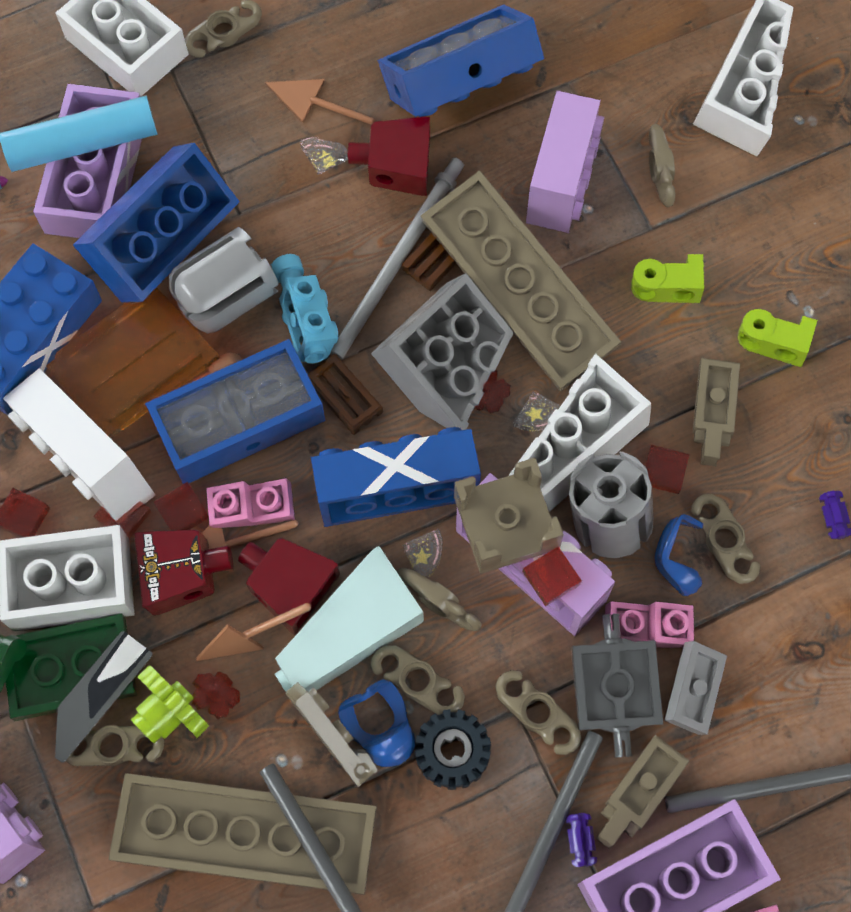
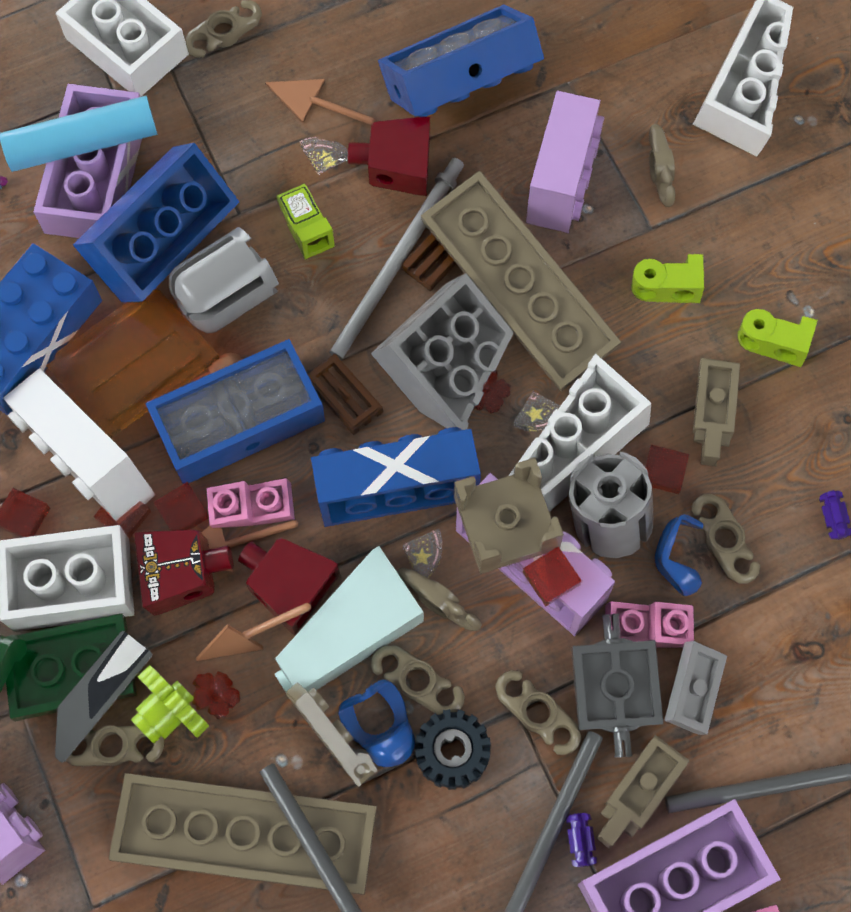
medium azure brick [271,254,338,364] -> none
none -> lime leg [277,184,335,260]

